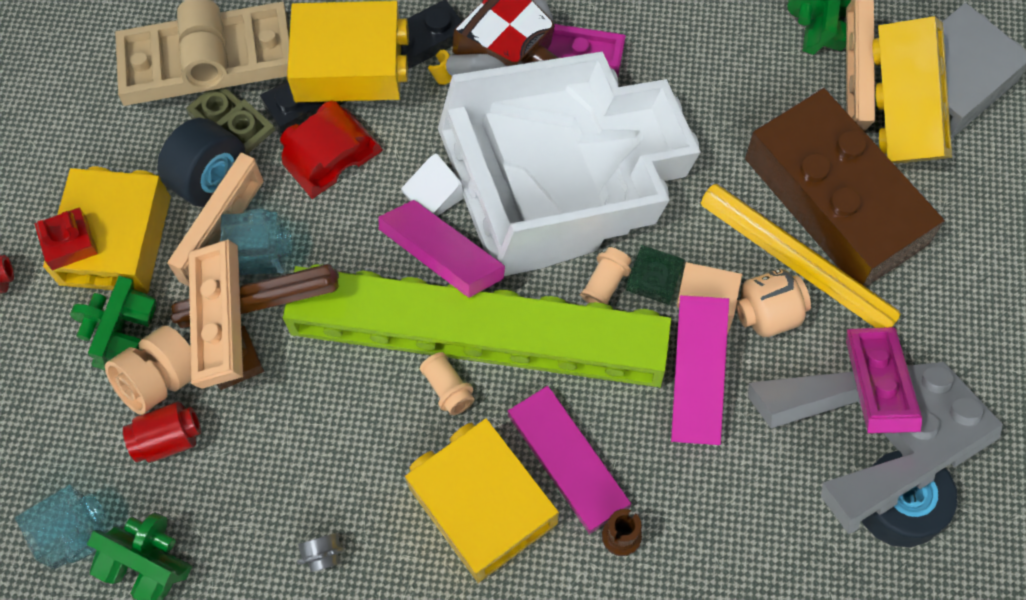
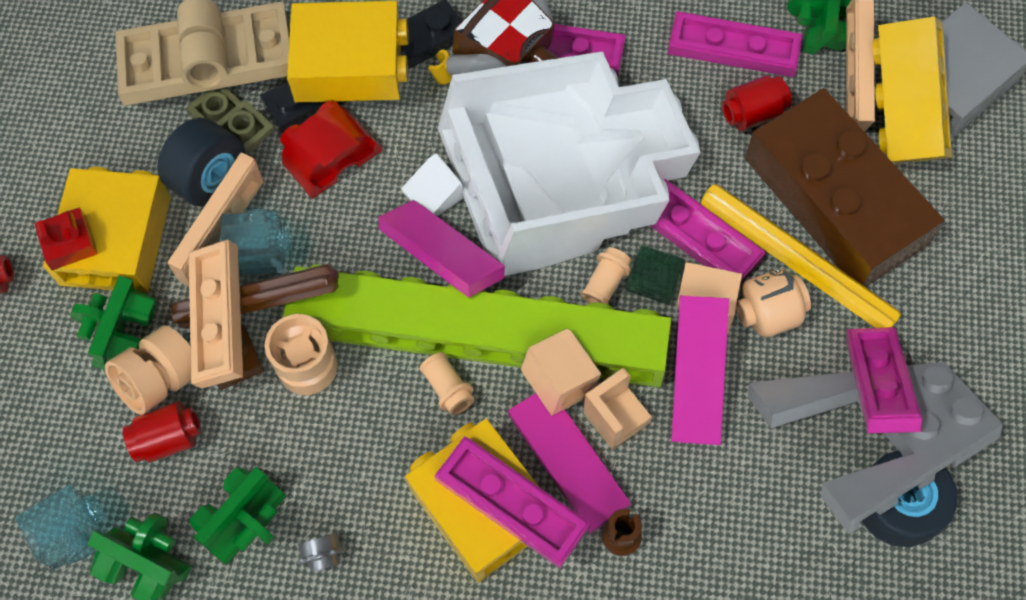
none -> green hips [189,467,286,566]
none -> light nougat wheel [264,314,338,396]
none -> dark pink tile [434,436,591,569]
none -> light nougat panel [521,329,601,416]
none -> light nougat panel [583,368,652,450]
none -> dark pink tile [650,179,766,285]
none -> dark pink tile [668,11,803,78]
none -> red brick [722,75,792,131]

